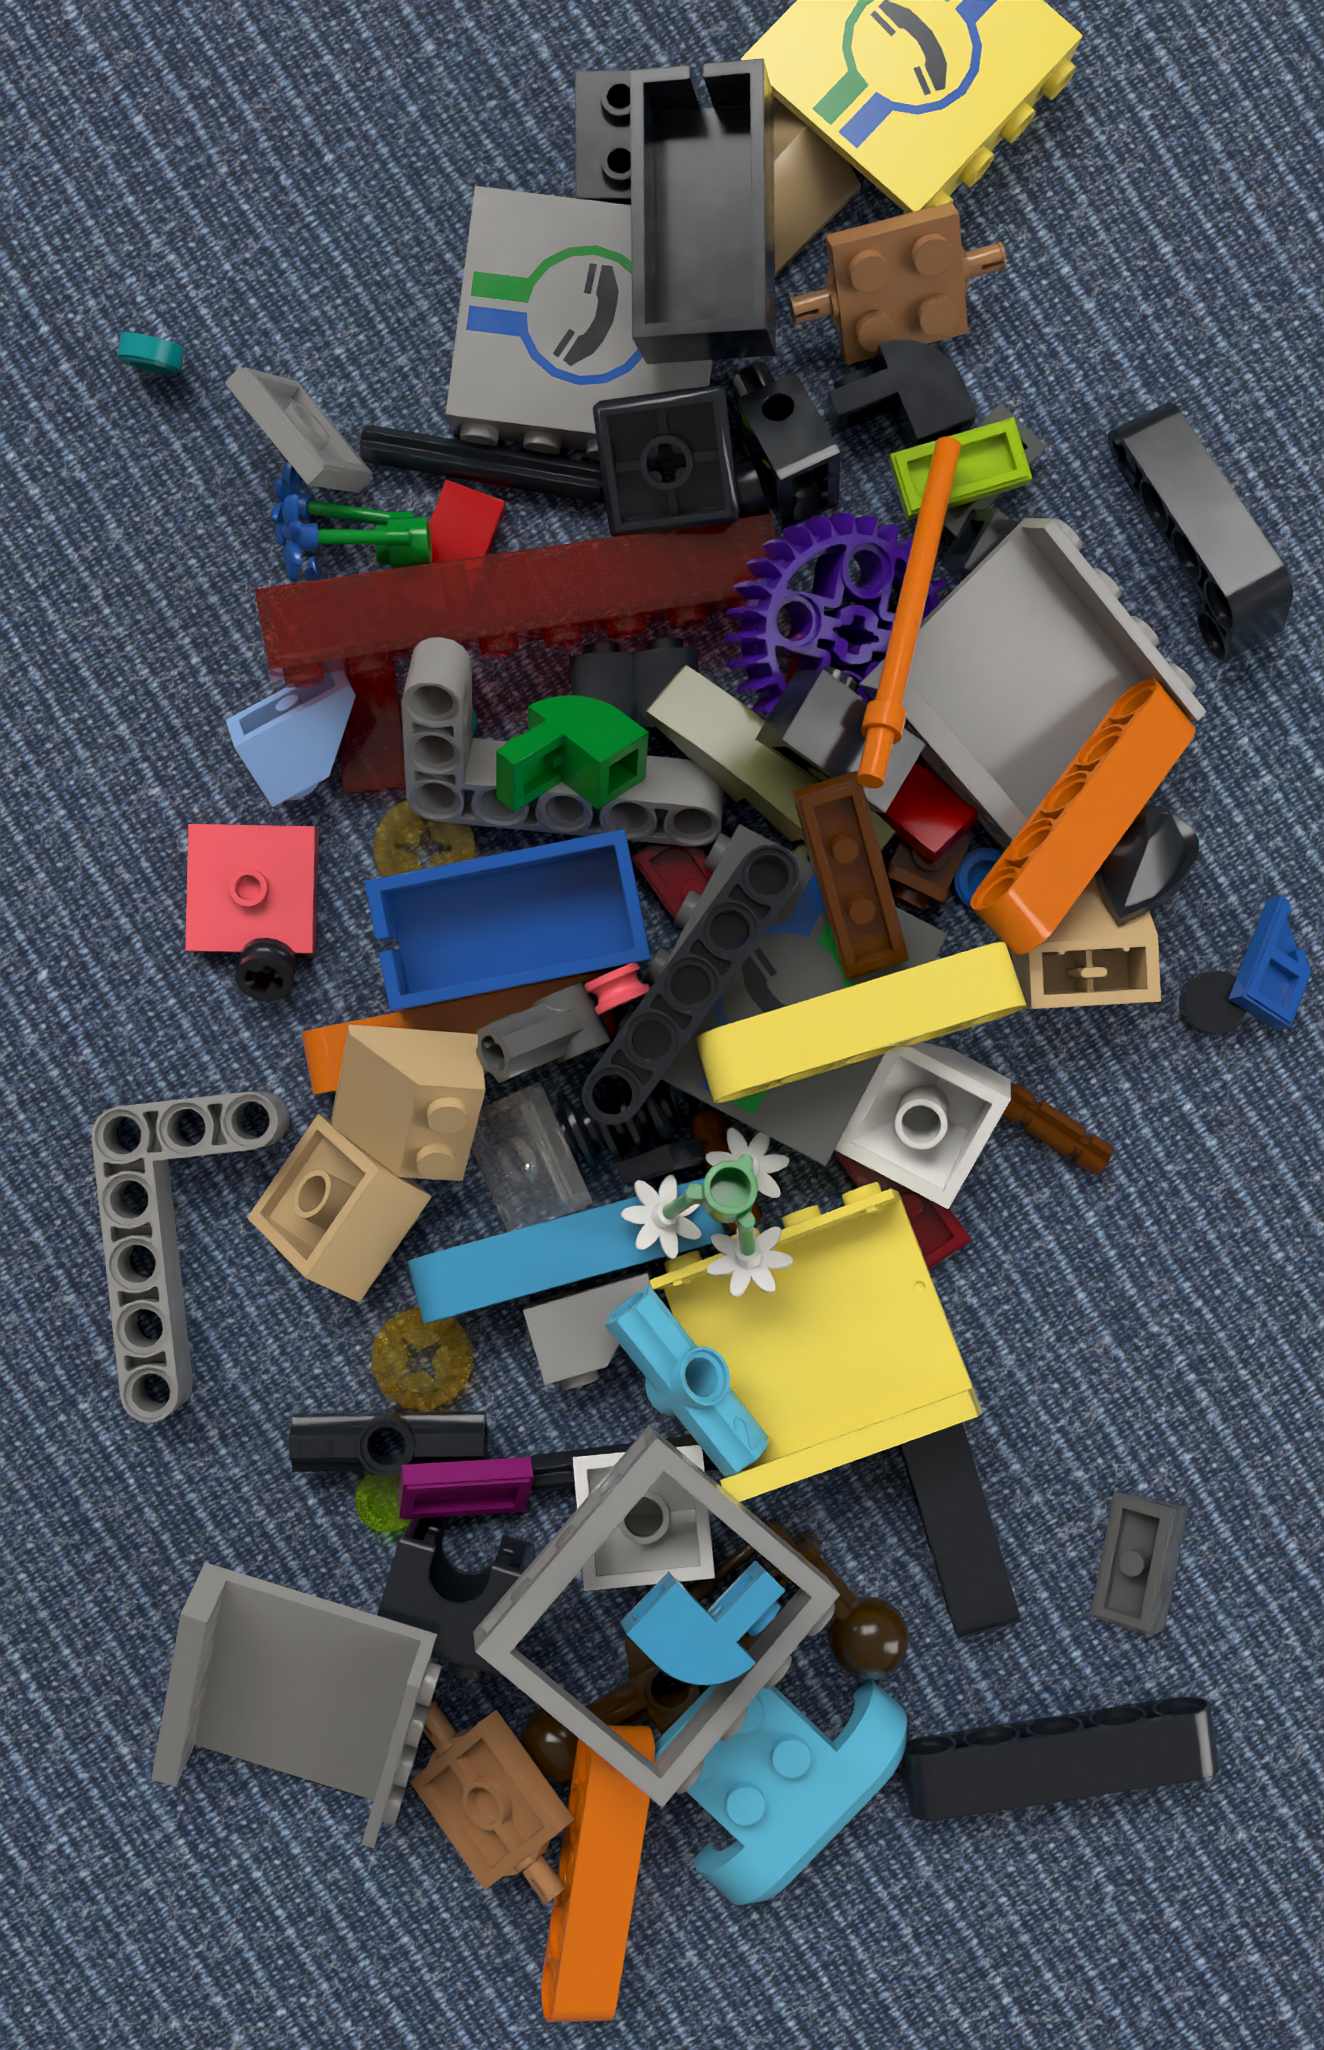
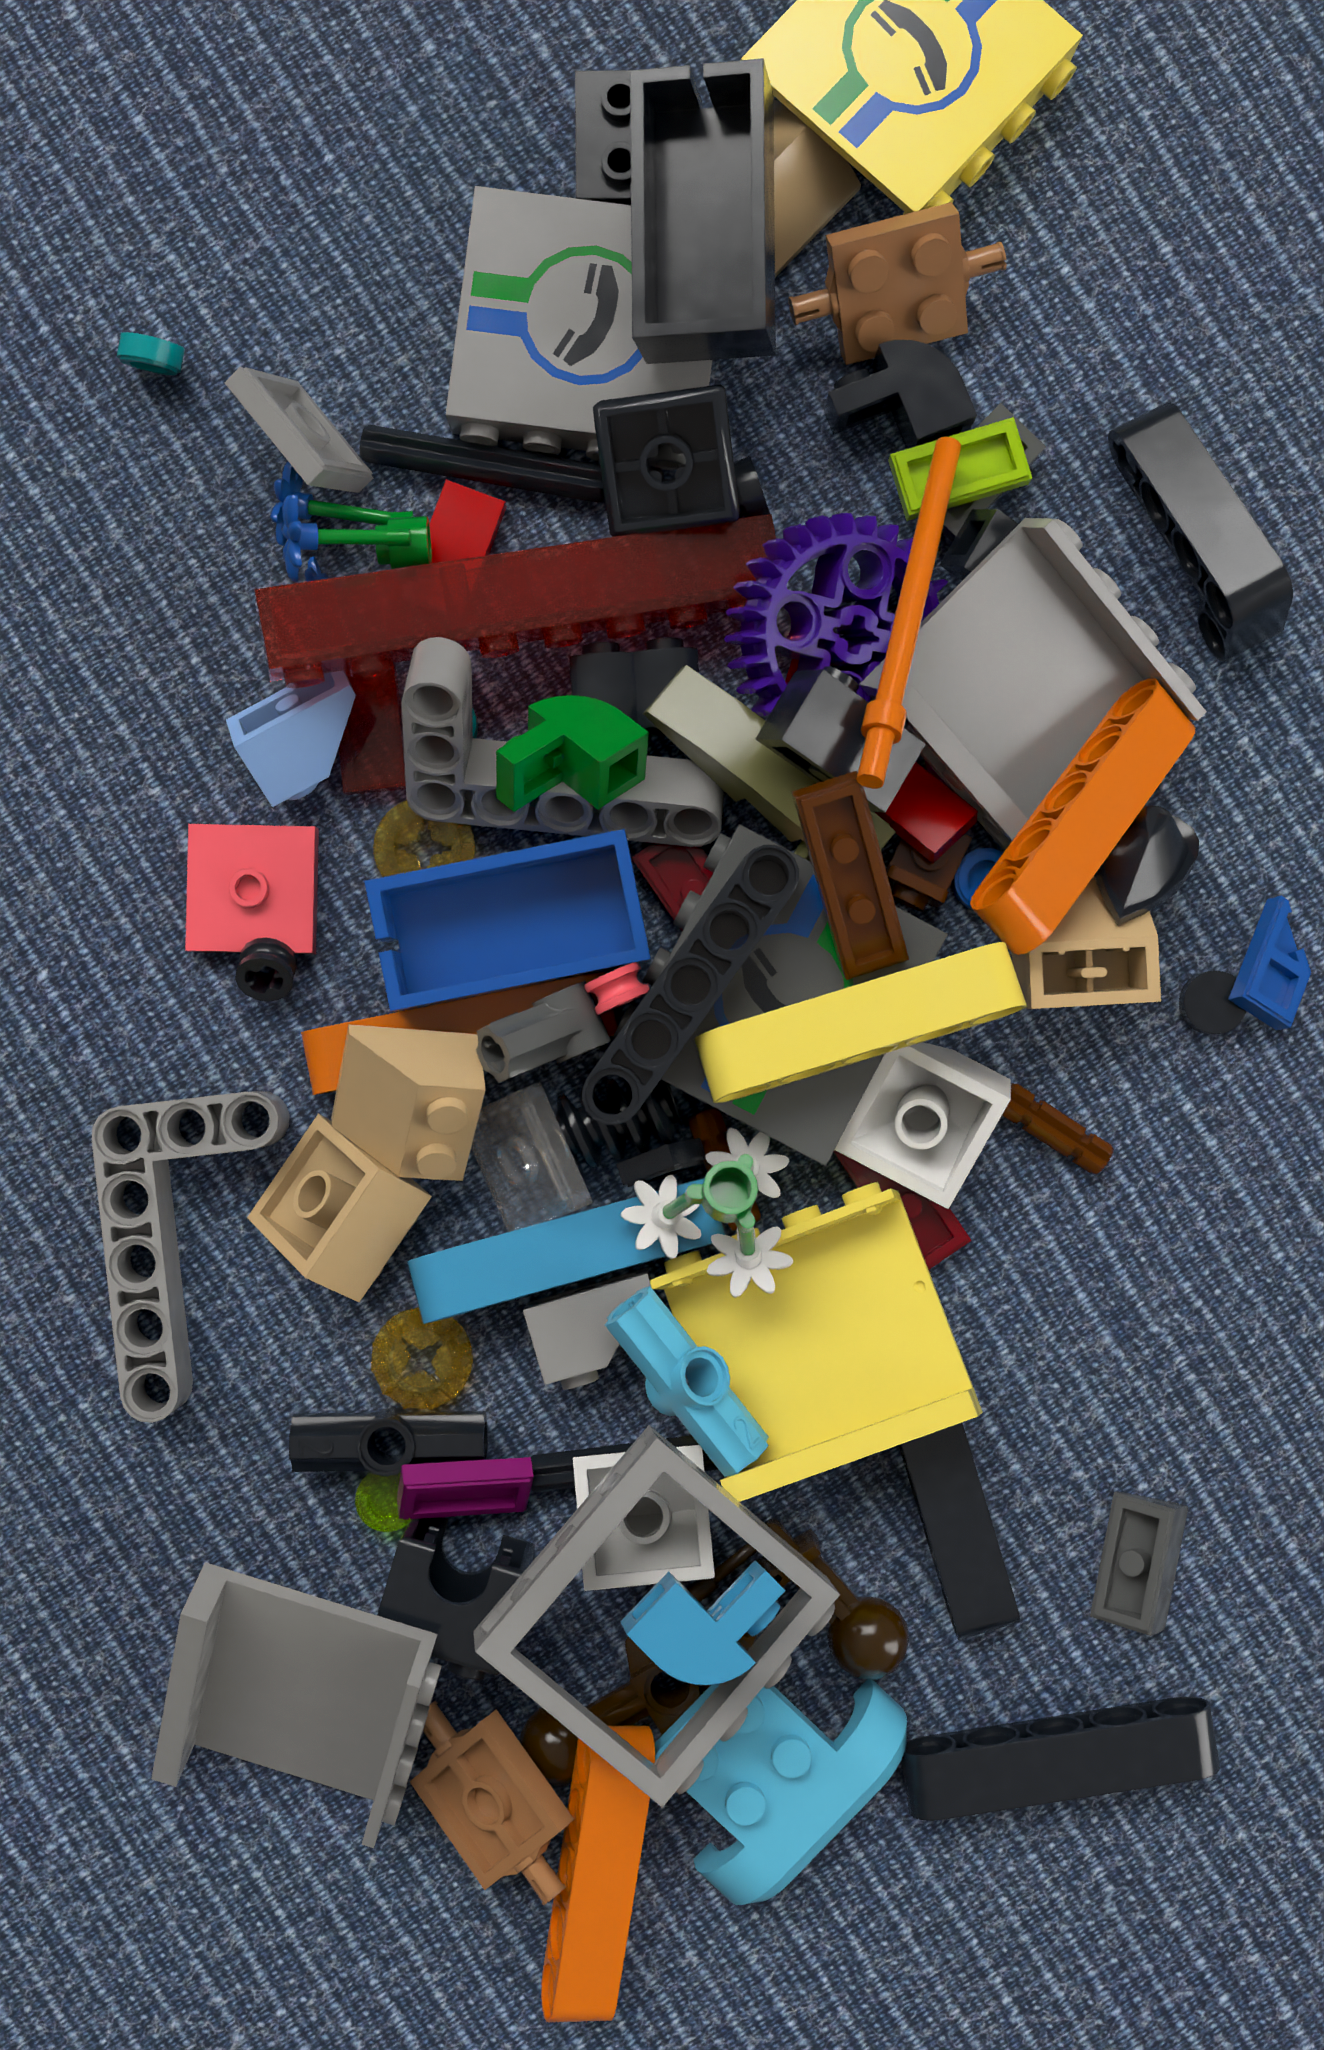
black torso [733,362,840,531] -> none

